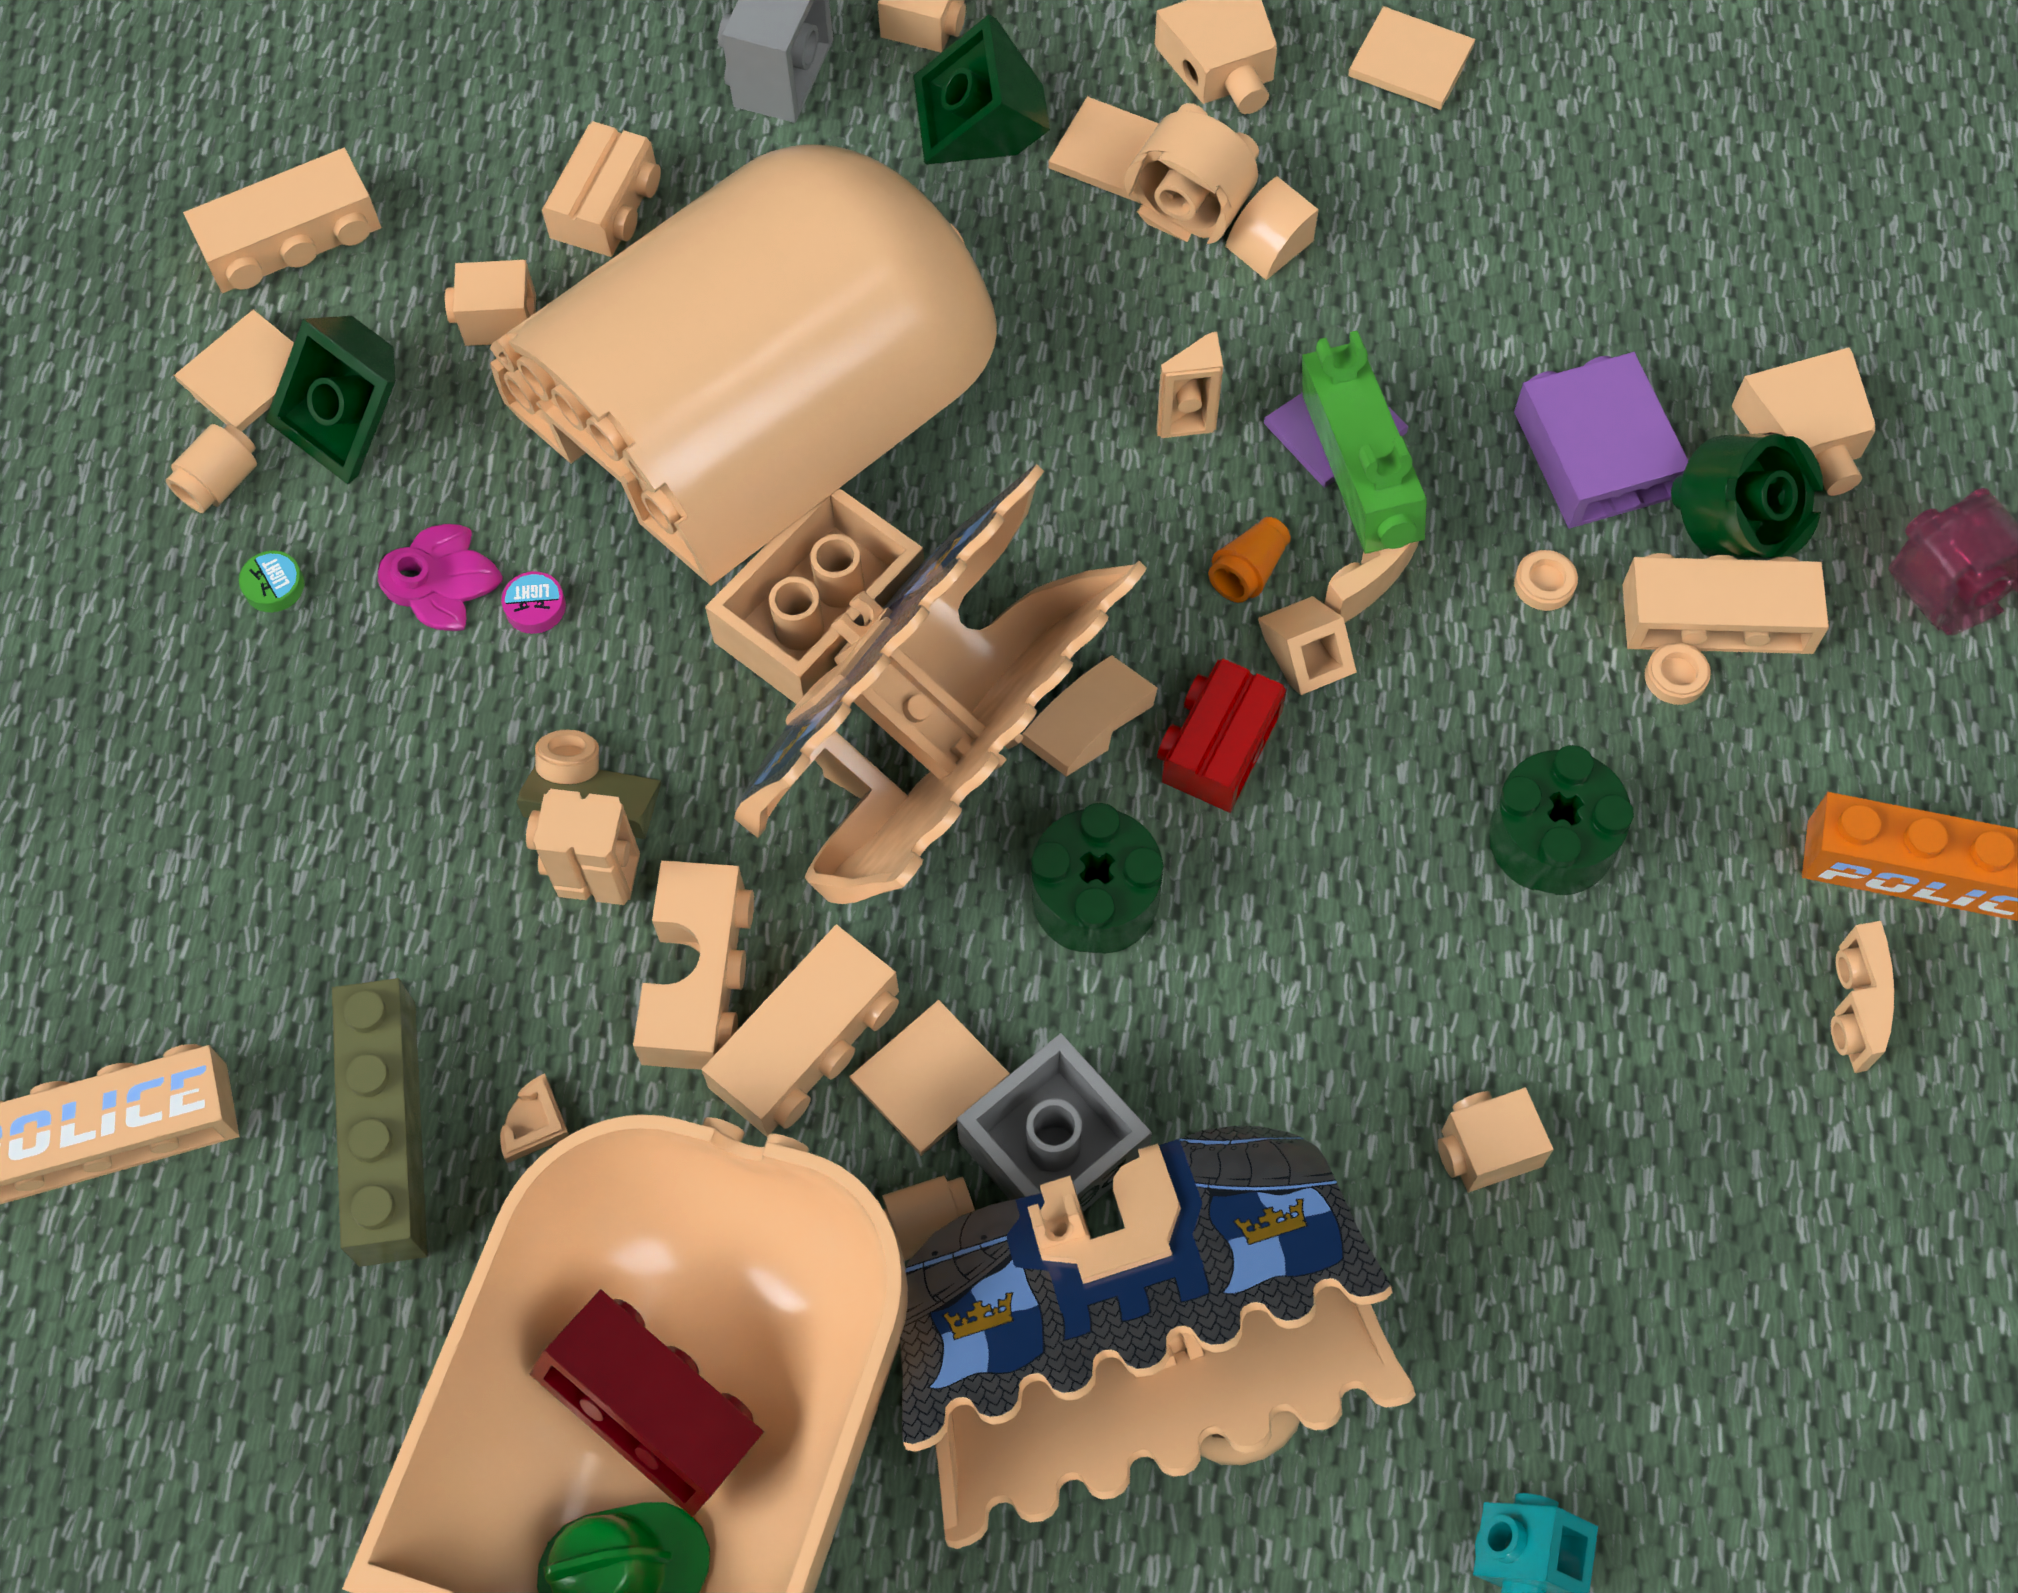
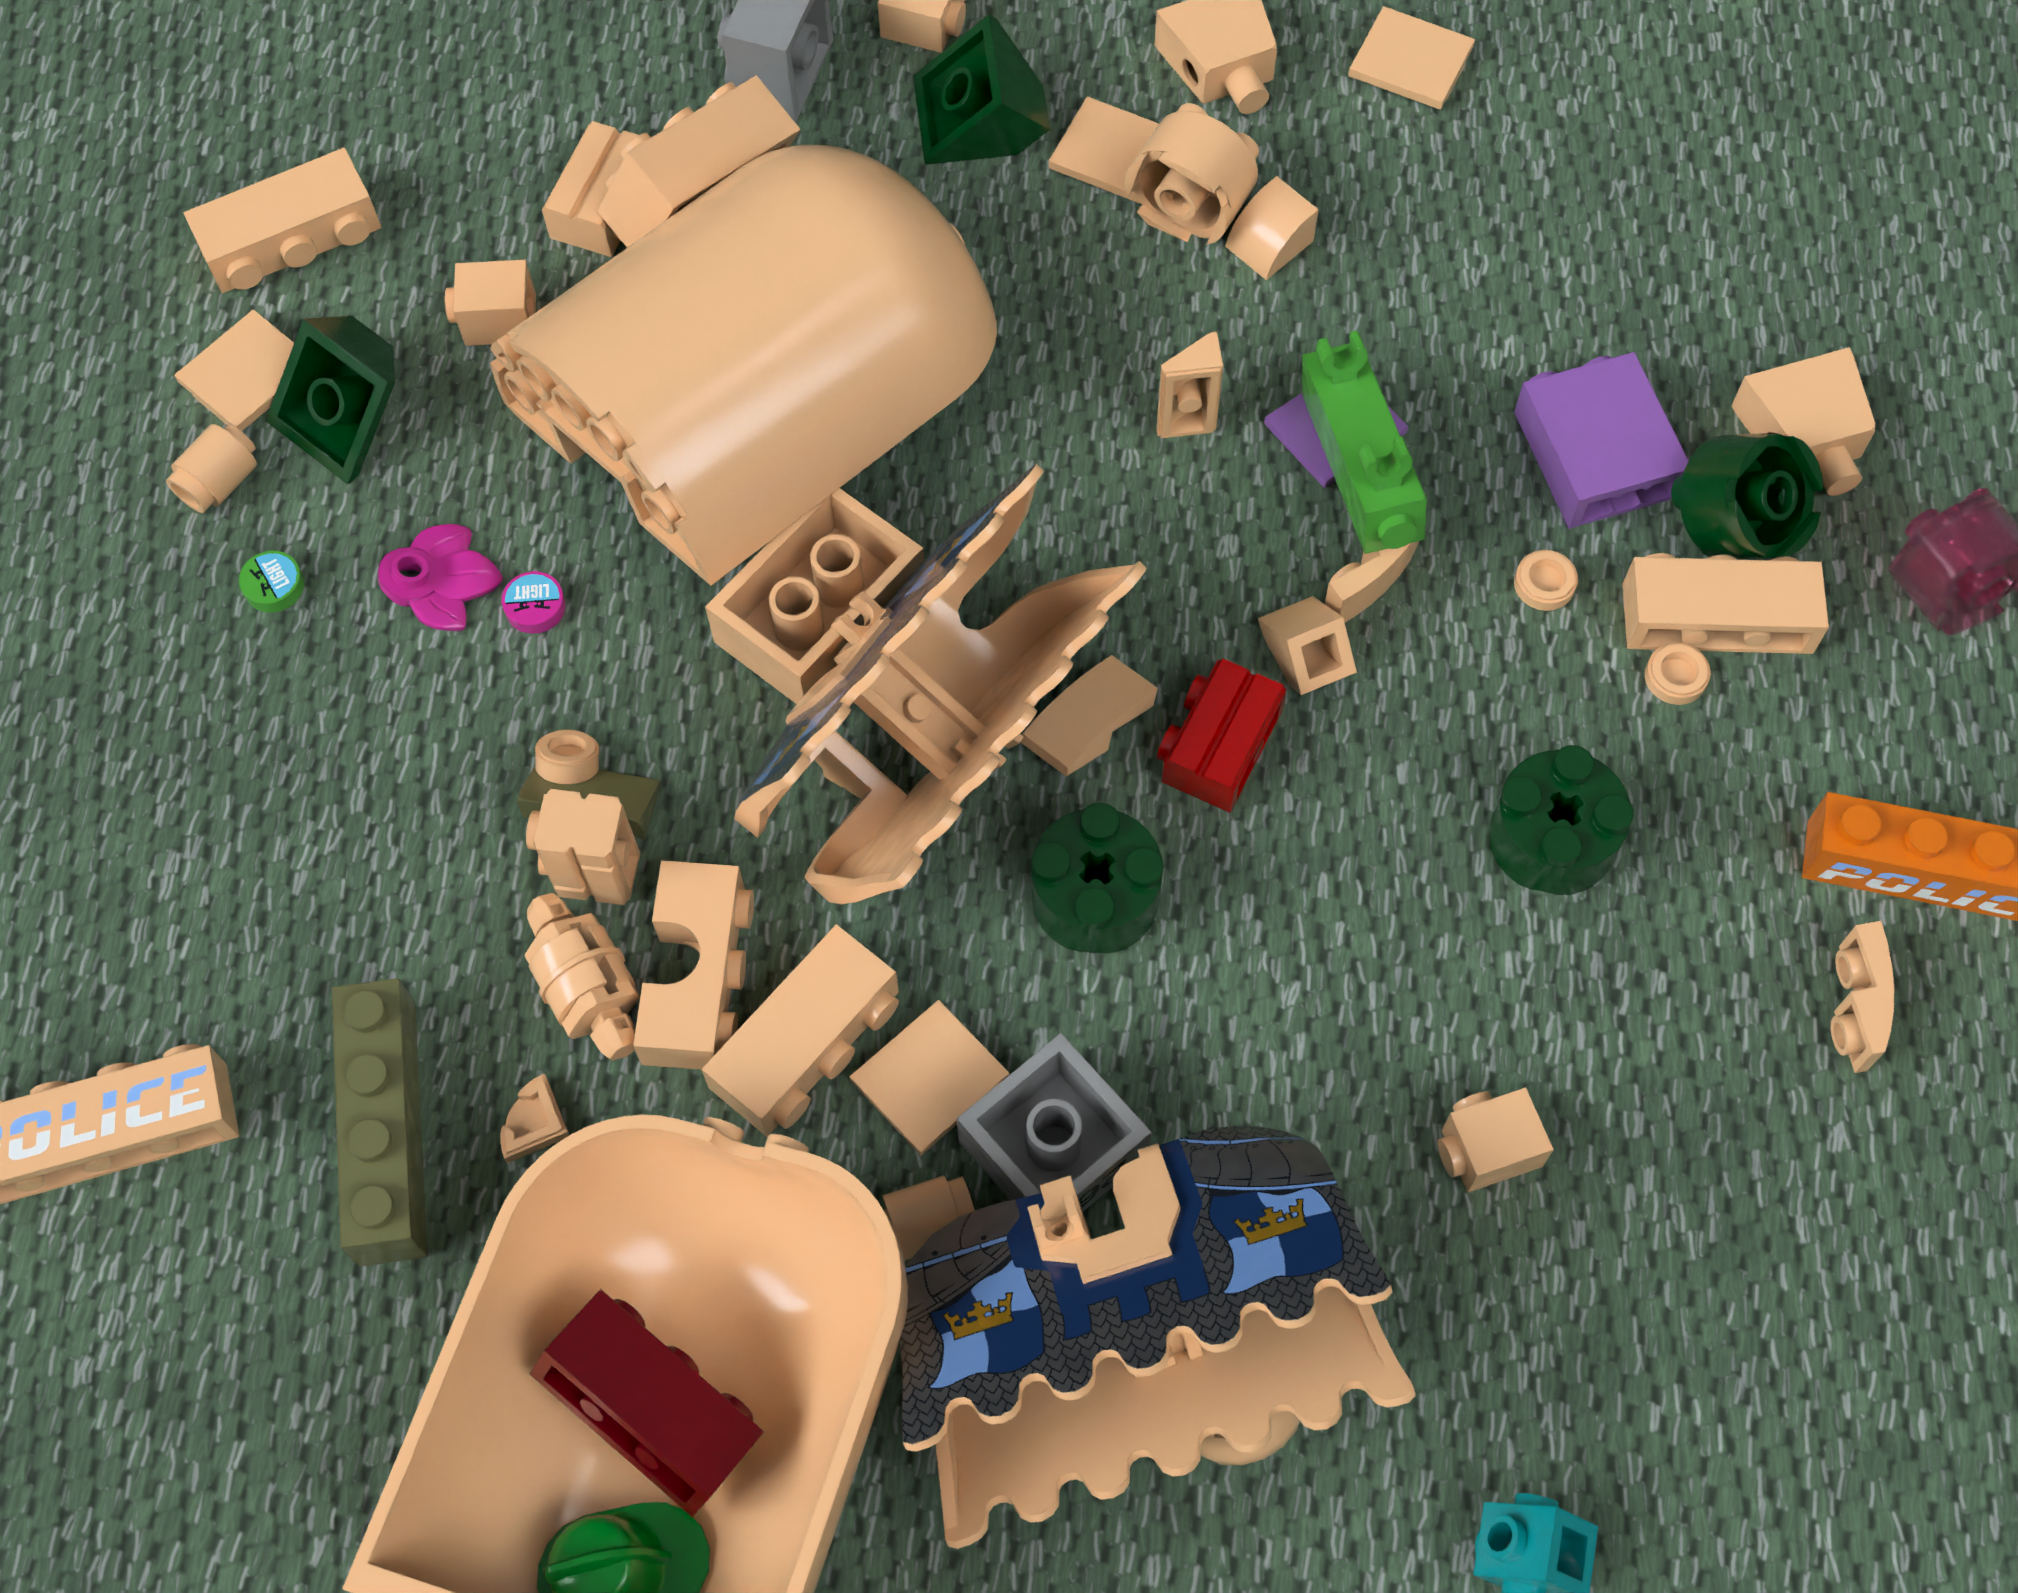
orange cone [1208,517,1291,603] -> none
none -> light nougat piece [524,893,640,1061]
none -> light nougat brick [597,75,801,248]

